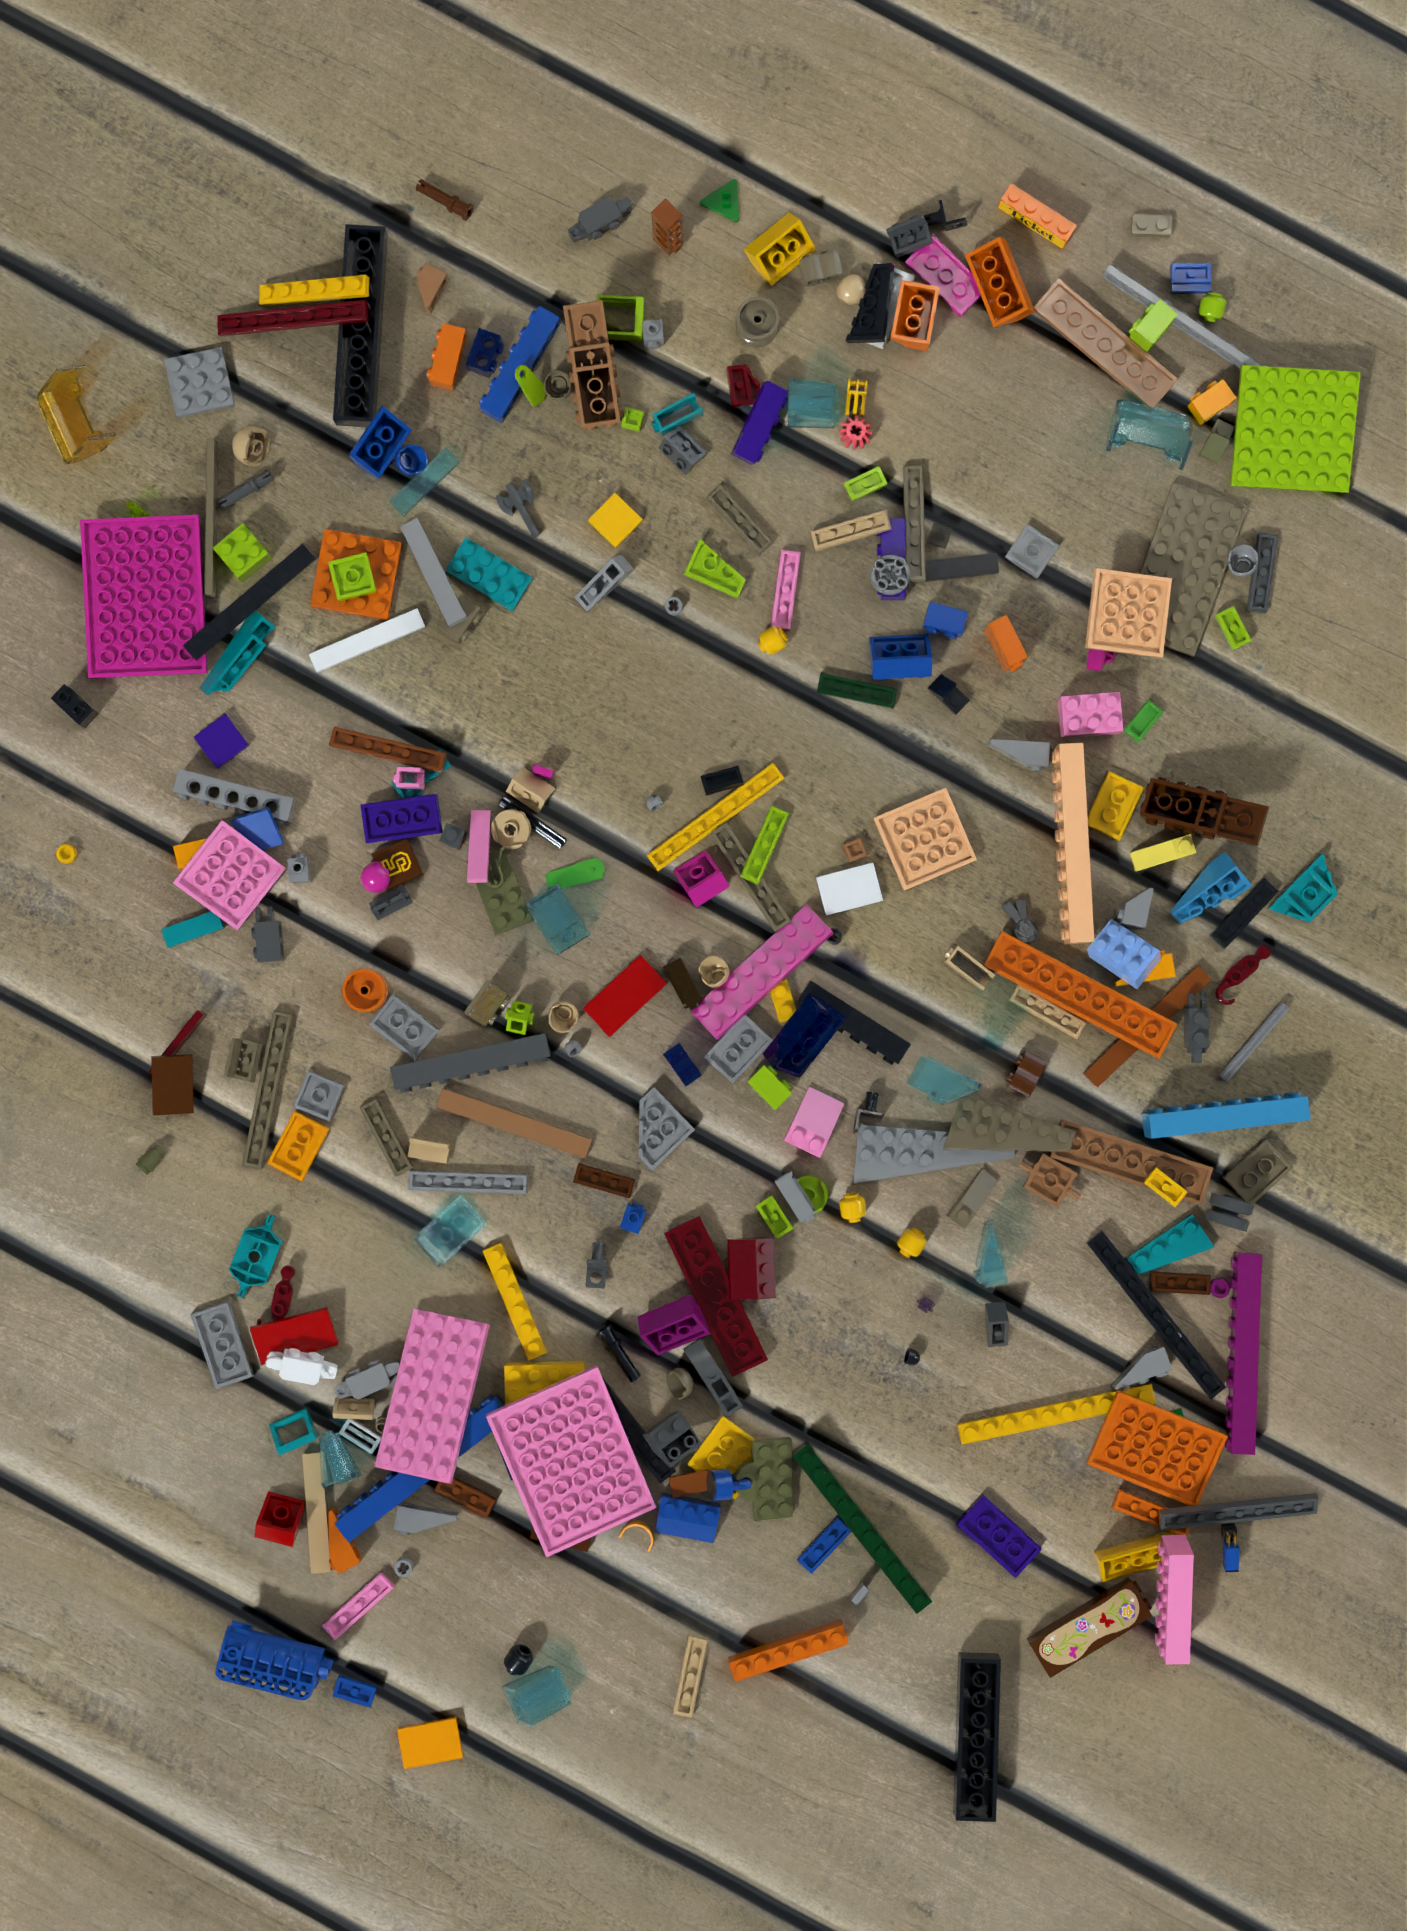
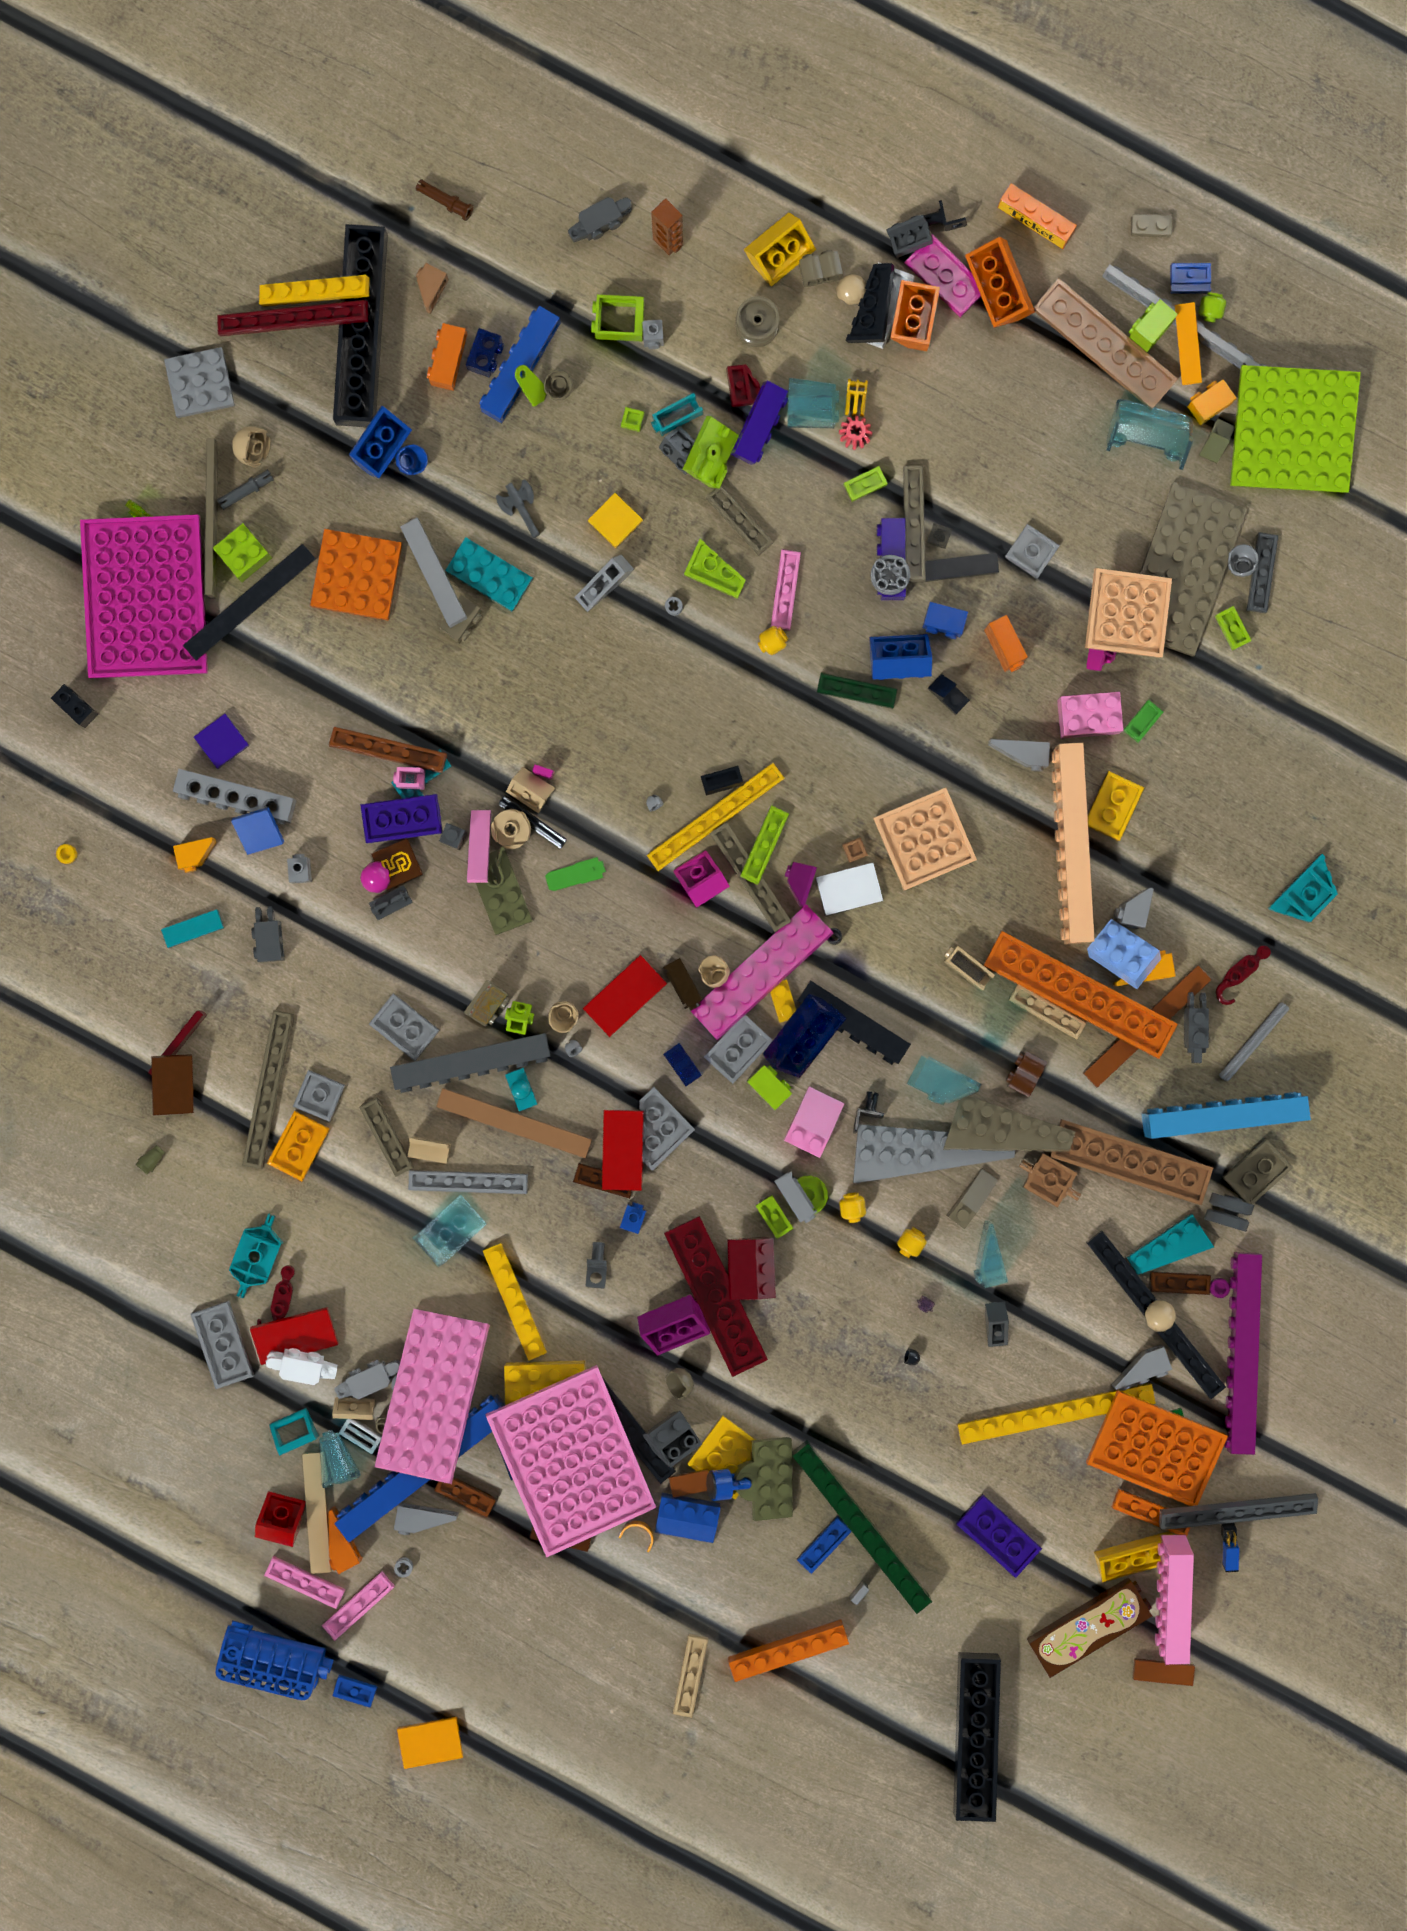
clear yellow windscreen [37,364,116,464] -> none
bright pink plate [173,820,286,930] -> none
teal wedge [200,611,276,695] -> none
dark tan bracket [224,1038,263,1083] -> none
white tile [309,608,425,673] -> none
lime plate [328,552,377,601] -> none
orange wheel [342,969,389,1013] -> none
clear light blue tile [389,447,460,517] -> none
clear light blue slope [502,1665,572,1727] -> none
black head [504,1644,533,1675] -> none
clear light blue slope [525,884,591,956] -> none
medium nougat wedge [563,300,623,430] -> none
black pin [596,1324,641,1383] -> none
dark grey slope [683,1338,743,1417] -> none
green piece [700,179,739,222] -> none
tan tile [811,509,892,551] -> none
dark grey piece [1002,899,1039,944] -> none
light yellow slope [1130,834,1196,872] -> none
reddish brown wedge [1140,777,1269,846] -> none
yellow plate [1143,1167,1187,1208] -> none
dark azure wedge [1170,852,1252,924] -> none
black tile [1209,878,1279,949] -> none
none -> bright pink tile [264,1556,346,1609]
none -> teal tile [505,1068,538,1111]
none -> red tile [602,1110,644,1191]
none -> lime piece [682,416,739,489]
none -> magenta slope [785,862,817,907]
none -> dark orange tile [1132,1658,1195,1686]
none -> tan hair [1145,1300,1176,1332]
none -> light orange tile [1175,302,1202,385]

